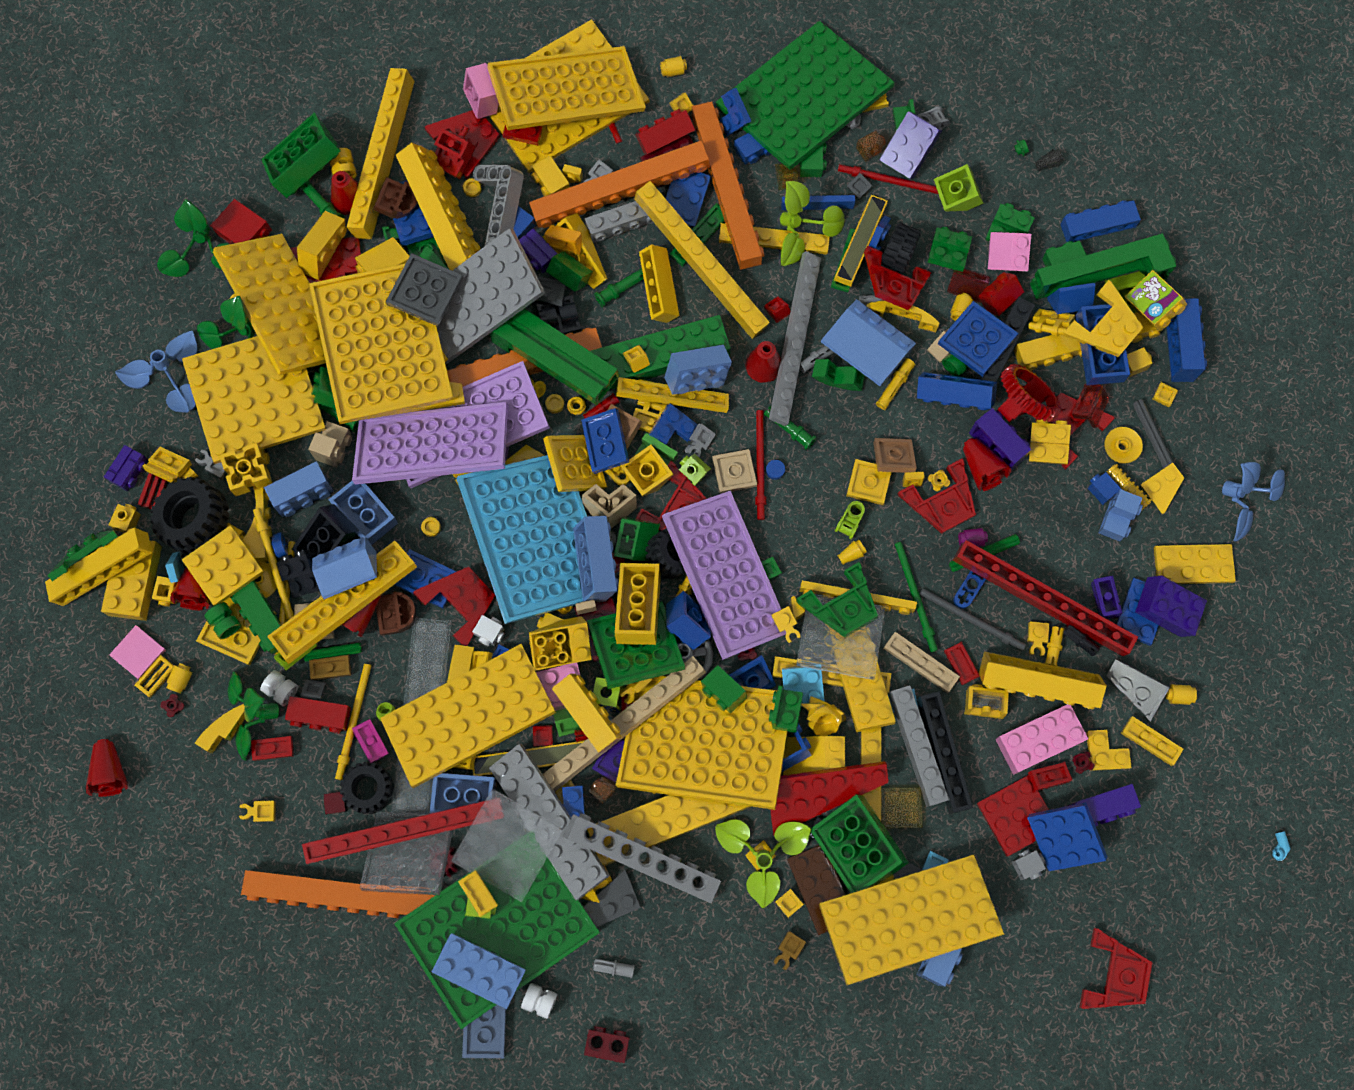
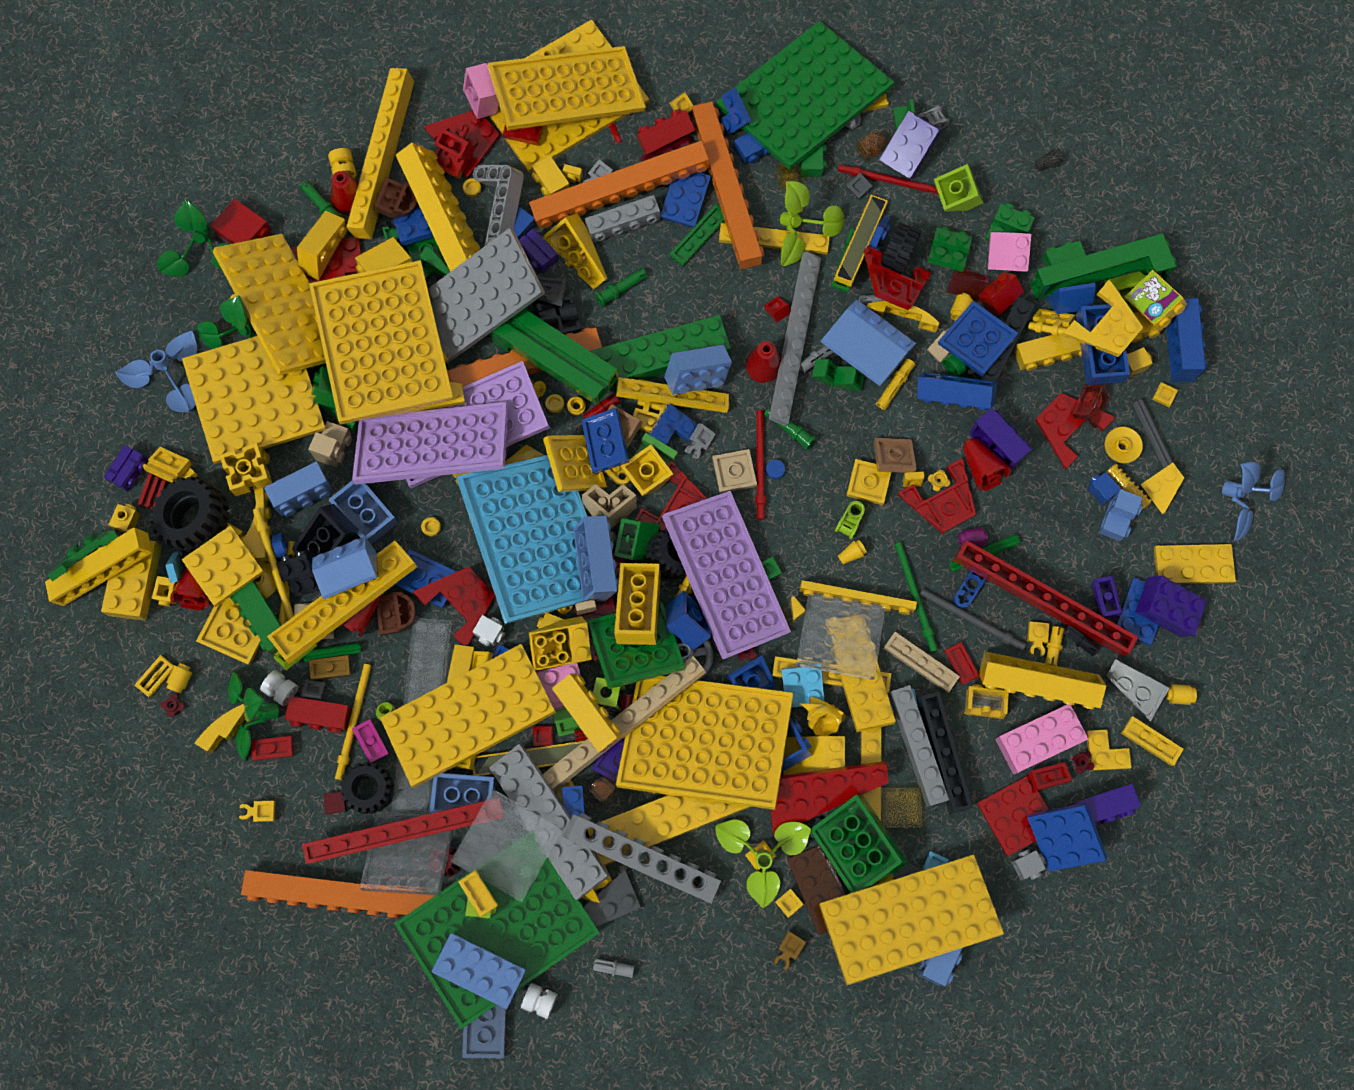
red cone [86,739,128,797] -> none
bright pink tile [110,625,166,679] -> none
light grey plate [195,450,227,480] -> none
green wheel [204,602,241,640] -> none
green slope [261,112,341,198] -> none
dark grey plate [386,253,463,327] -> none
light orange slope [544,225,582,255] -> none
green brick [546,251,593,292] -> none
dark red brick [584,1026,630,1063] -> none
yellow plate [619,679,652,704] -> none
yellow slope [623,345,650,373] -> none
yellow brick [634,181,770,339] -> none
yellow brick [639,244,679,323] -> none
yellow brick [660,56,687,77] -> none
lime brick [679,453,711,486] -> none
green brick [701,665,747,714] -> none
green bracket [769,685,803,733] -> none
yellow plate [771,606,801,643] -> none
blue tile [781,195,855,210] -> none
green wing [796,562,878,638] -> none
red piece [998,364,1061,422] -> none
green plate [1014,139,1029,157] -> none
yellow plate [1029,420,1071,465] -> none
blue brick [1060,200,1141,242] -> none
red wing [1079,928,1152,1009] -> none
medium azure arm [1272,831,1290,861] -> none

